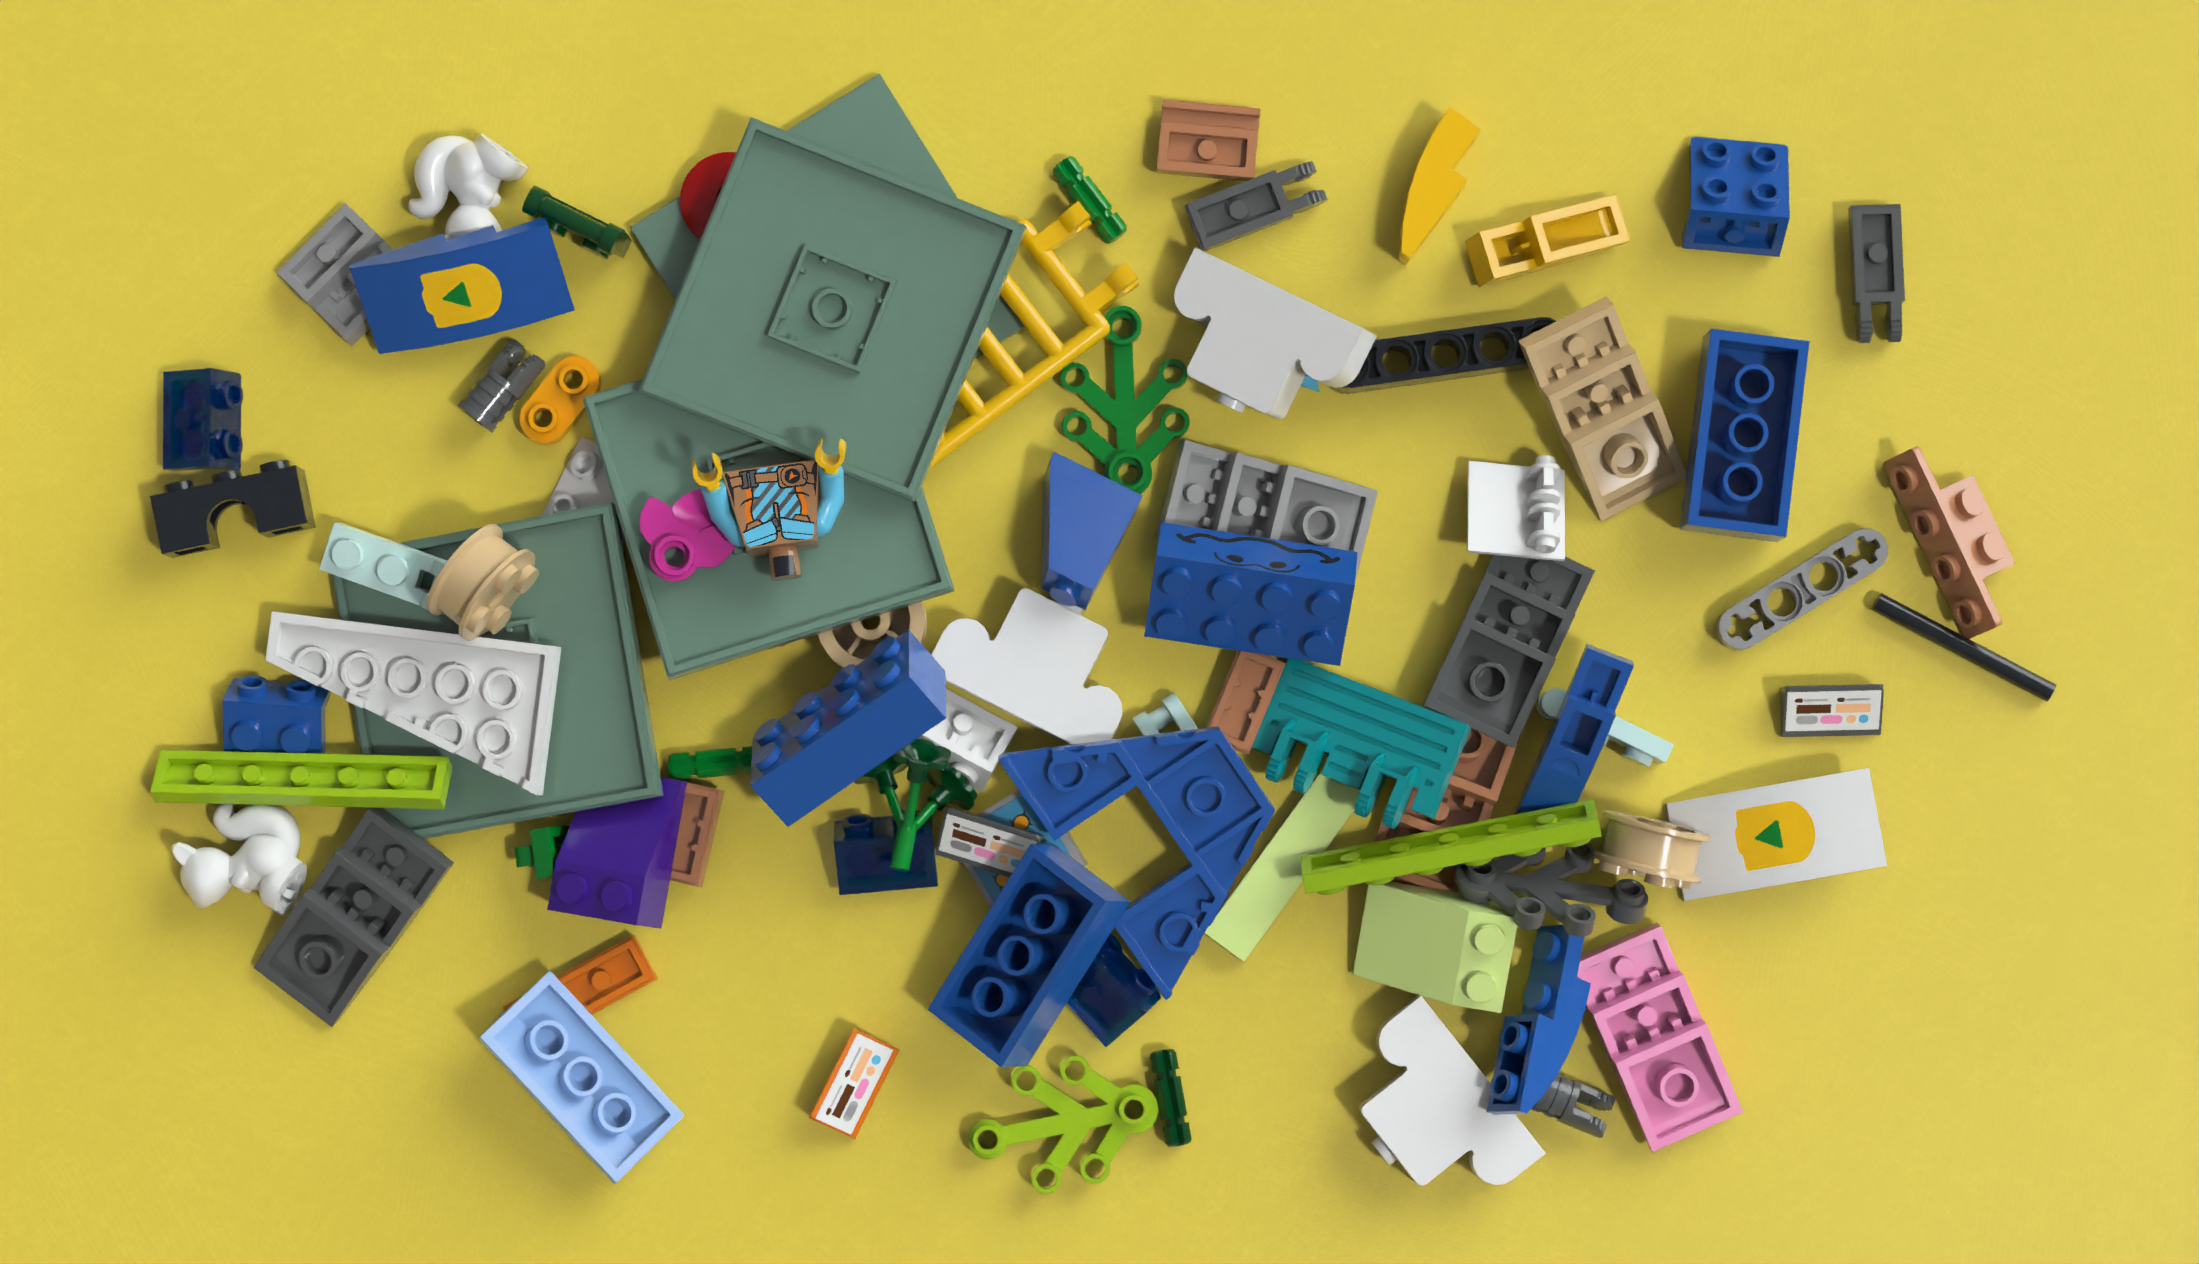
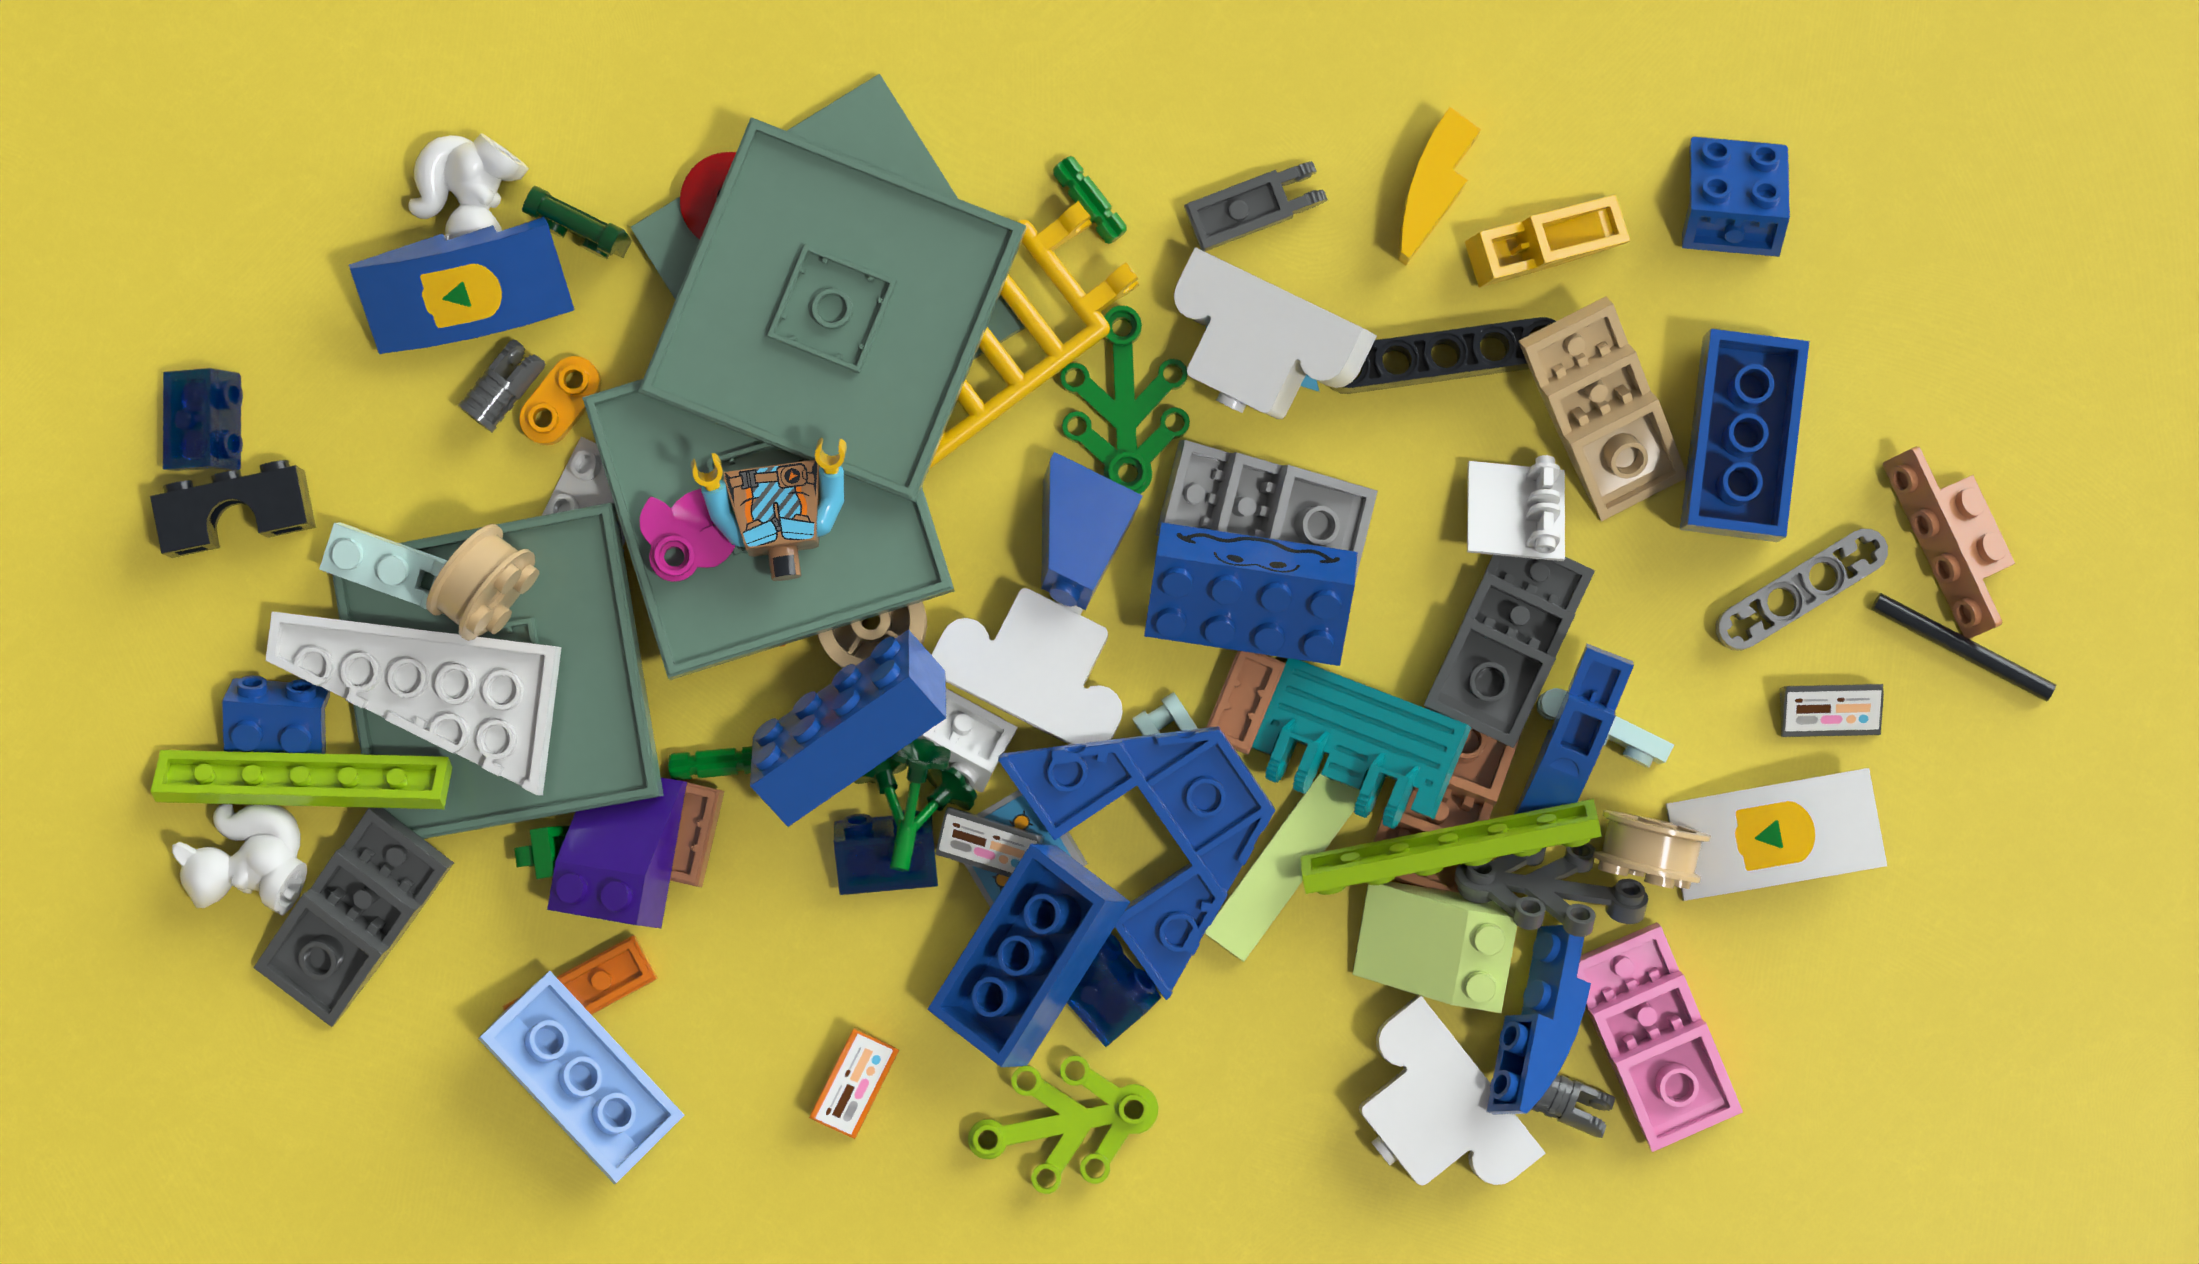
light grey slope [277,203,393,346] -> none
dark green axle [1150,1049,1192,1147] -> none
nougat plate [1156,100,1260,181] -> none
dark grey hinge [1848,204,1905,343] -> none

